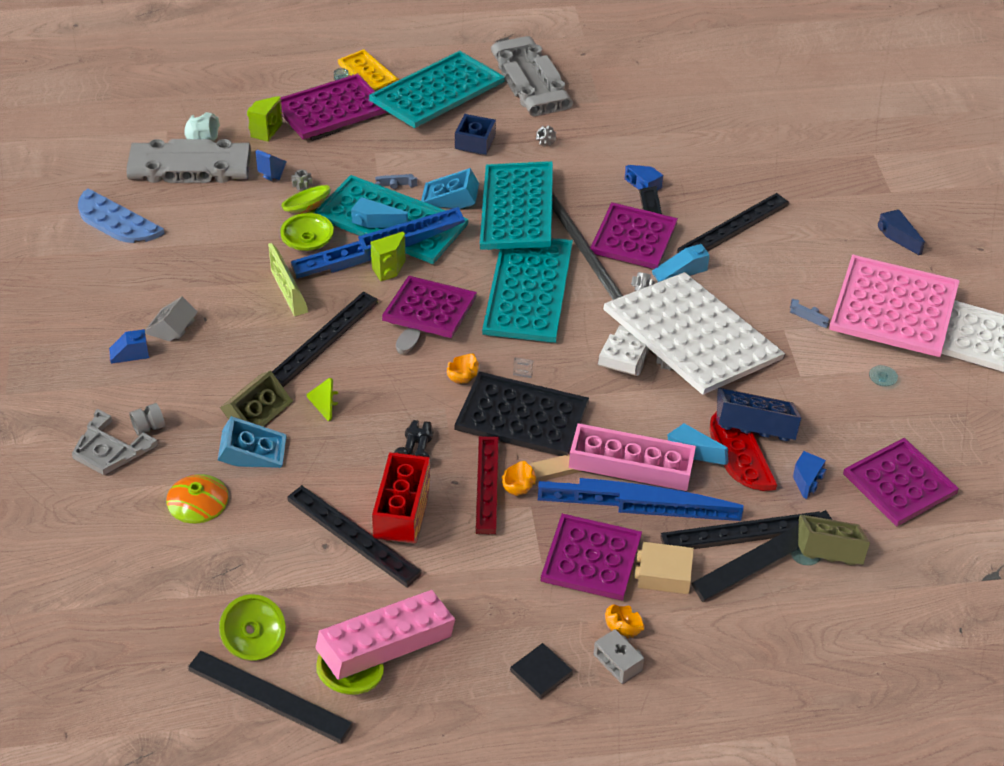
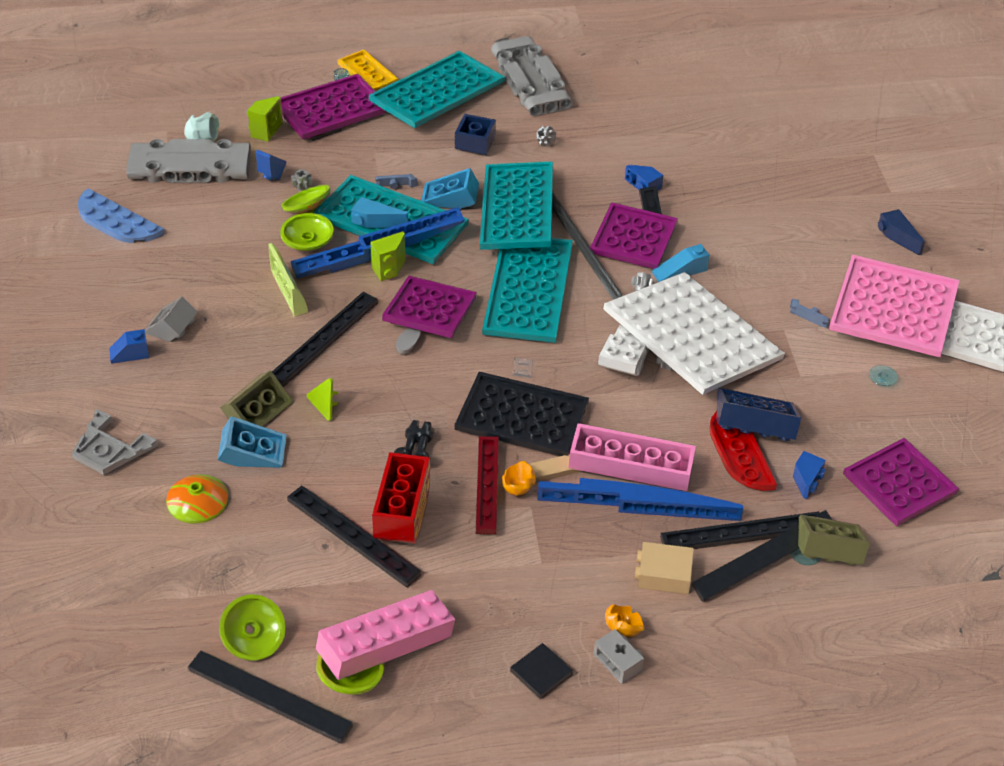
light grey wheel [129,403,165,436] -> none
light orange hair [446,353,479,384] -> none
magenta plate [540,513,642,601] -> none
dark azure slope [667,423,728,465] -> none
black tile [677,193,789,253] -> none

